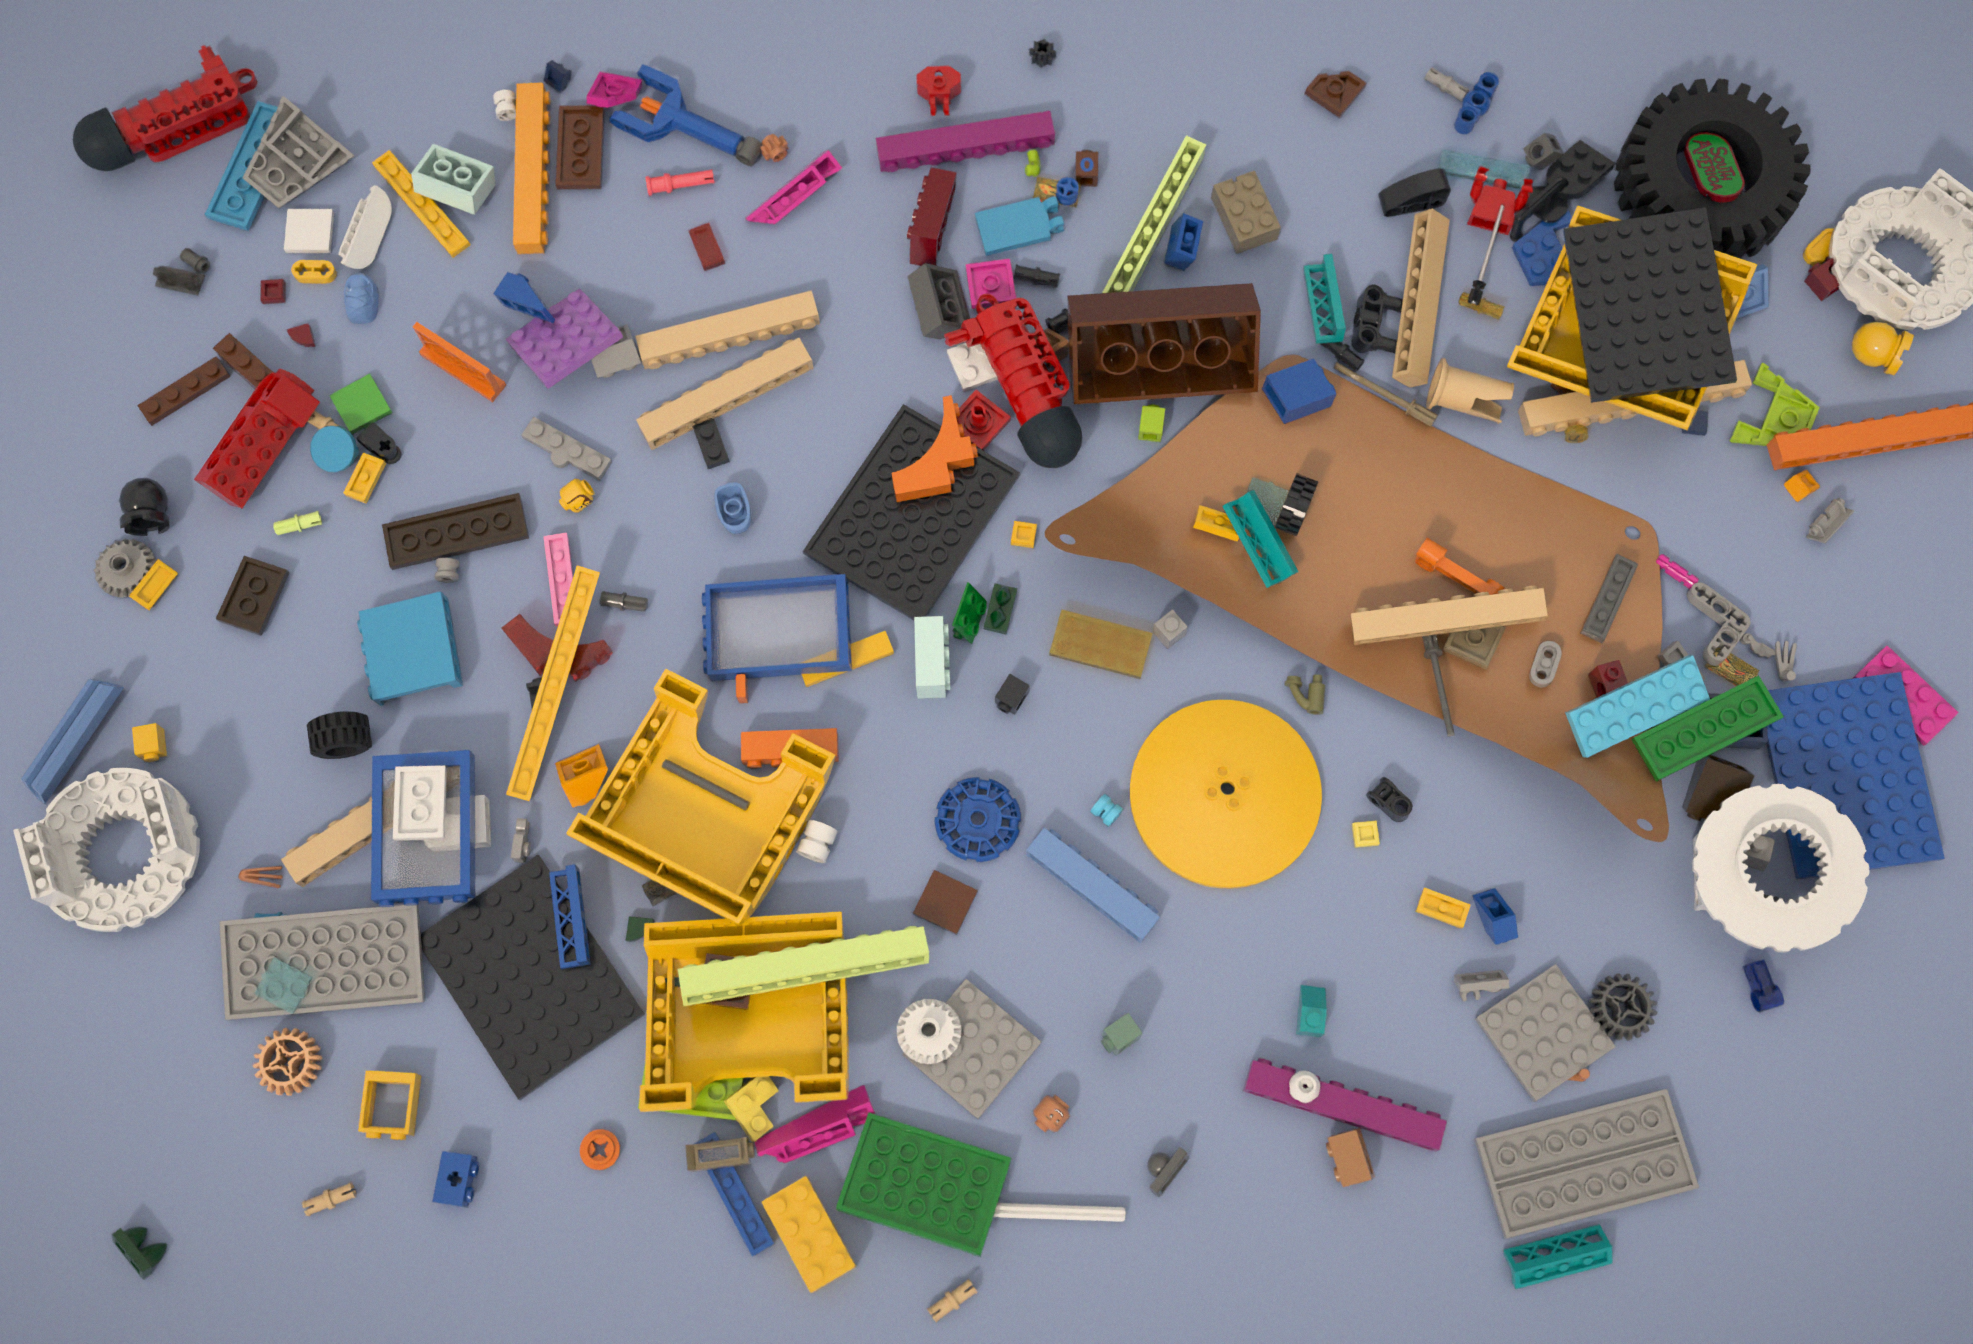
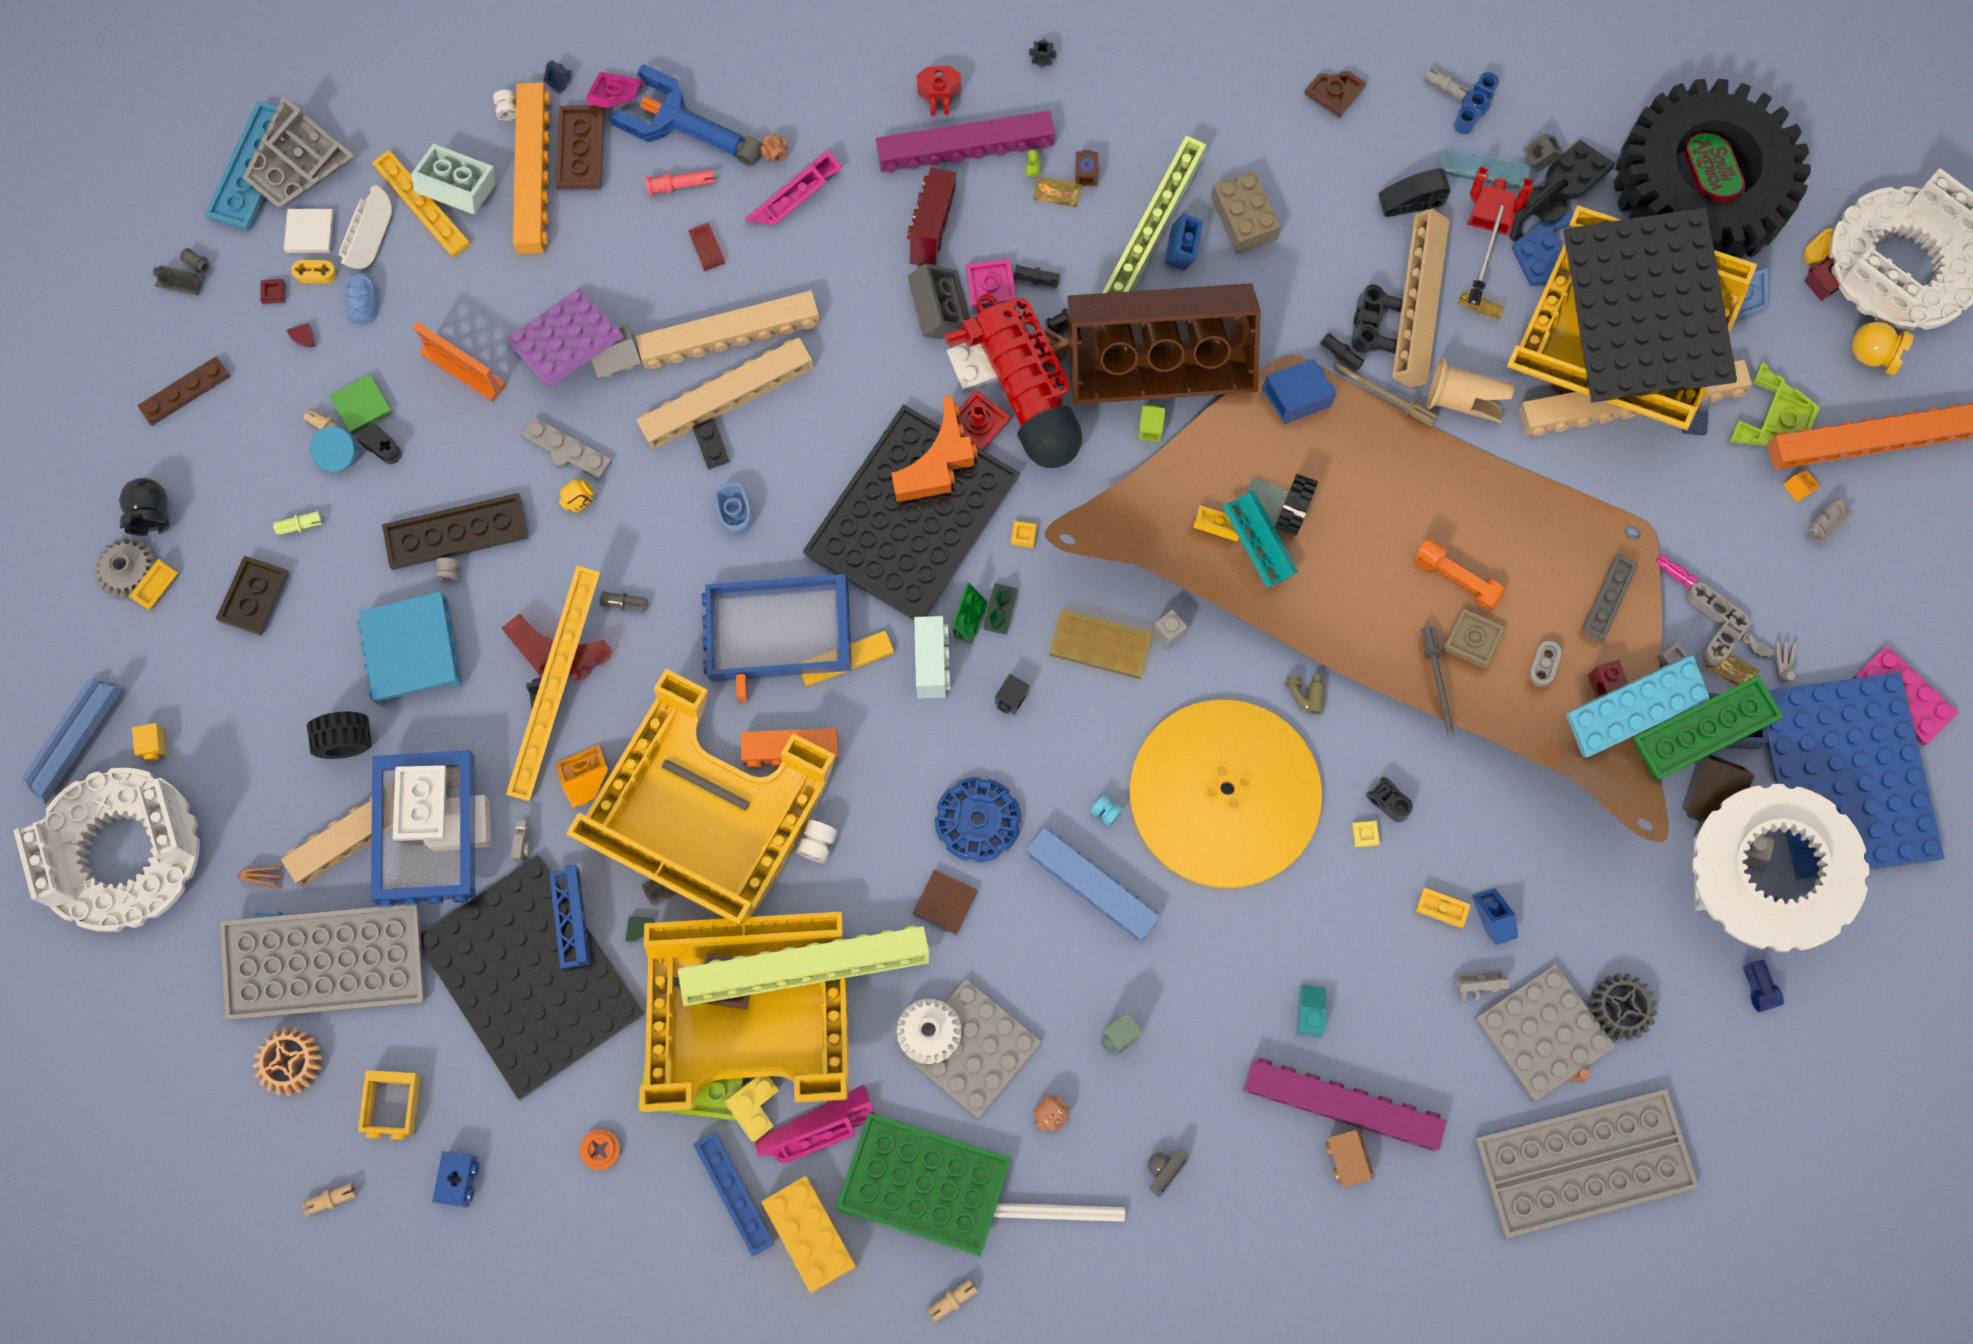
red piece [73,45,258,171] -> none
dark green tile [112,1227,167,1280] -> none
red brick [194,369,320,508] -> none
reddish brown brick [213,333,274,389] -> none
clear light blue piece [254,957,313,1014] -> none
yellow plate [343,453,386,504] -> none
blue slope [493,272,555,323] -> none
bright pink plate [544,533,573,627] -> none
dark tan window [685,1137,755,1172] -> none
dark azure tile [975,196,1064,256] -> none
blue wheel [1056,177,1079,206] -> none
white plate [1289,1071,1320,1103] -> none
teal fence [1303,254,1346,344] -> none
tan brick [1350,586,1548,645] -> none
teal fence [1503,1224,1612,1289] -> none
clear yellow tile [1564,425,1589,443] -> none

